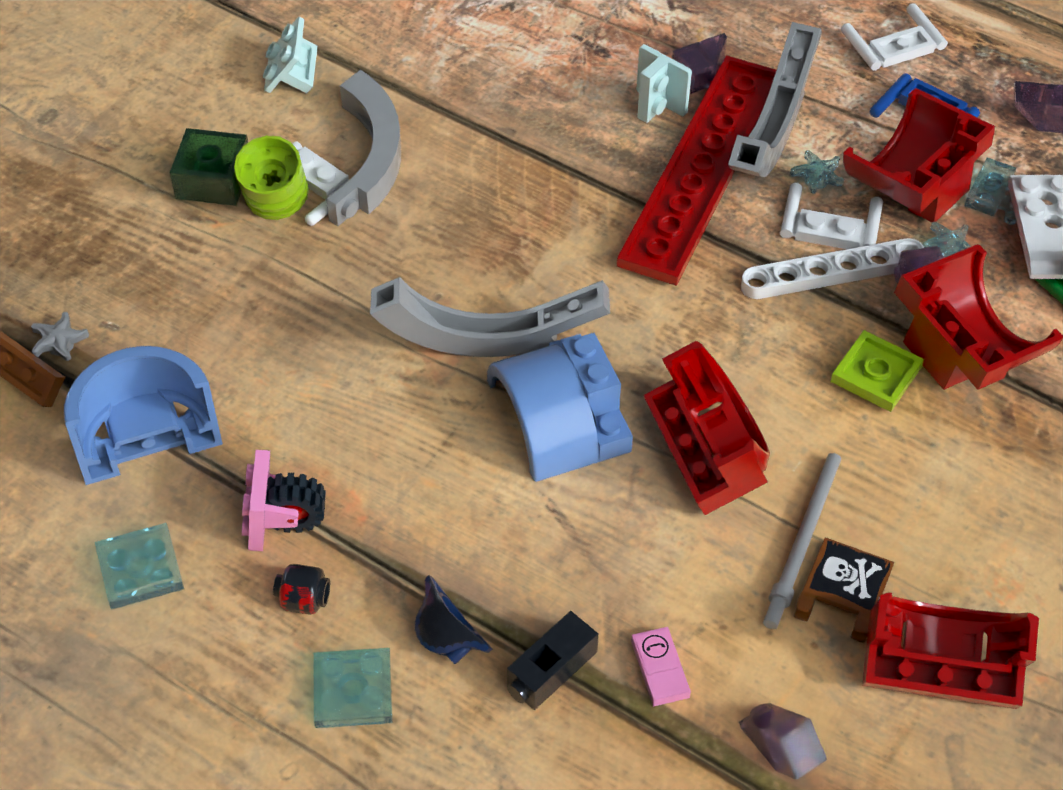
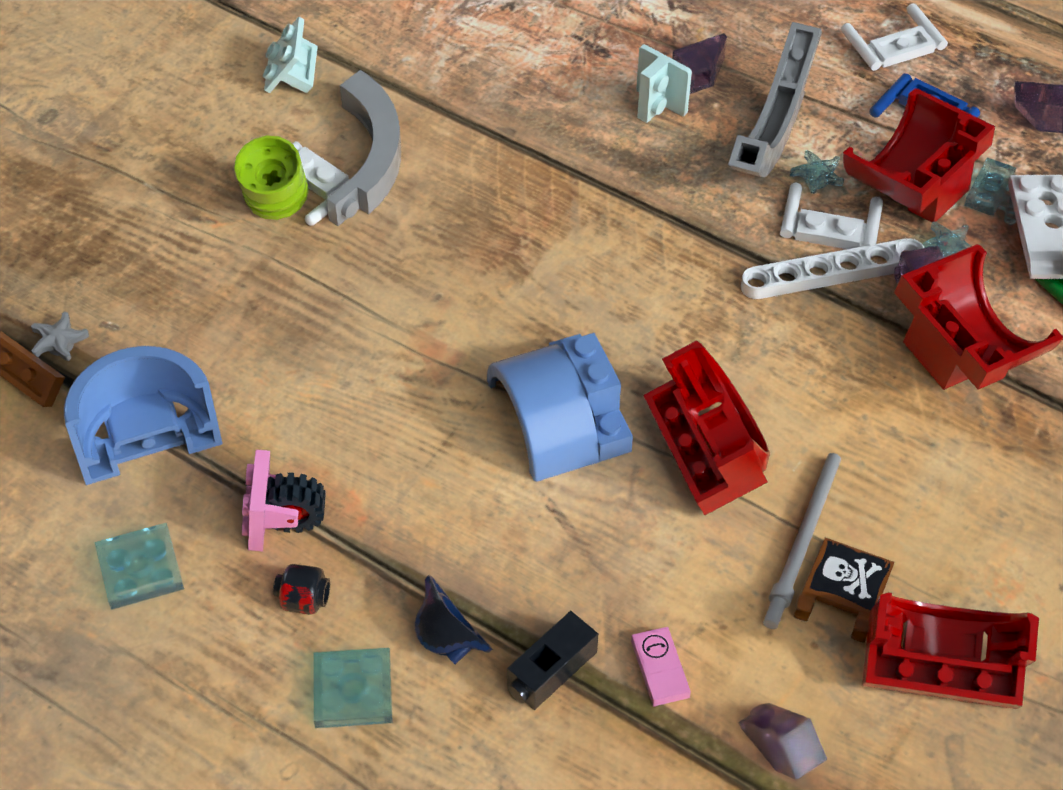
clear green brick [170,128,248,206] -> none
light grey arch [370,277,610,357] -> none
red plate [617,55,777,286] -> none
lime plate [830,330,924,412] -> none

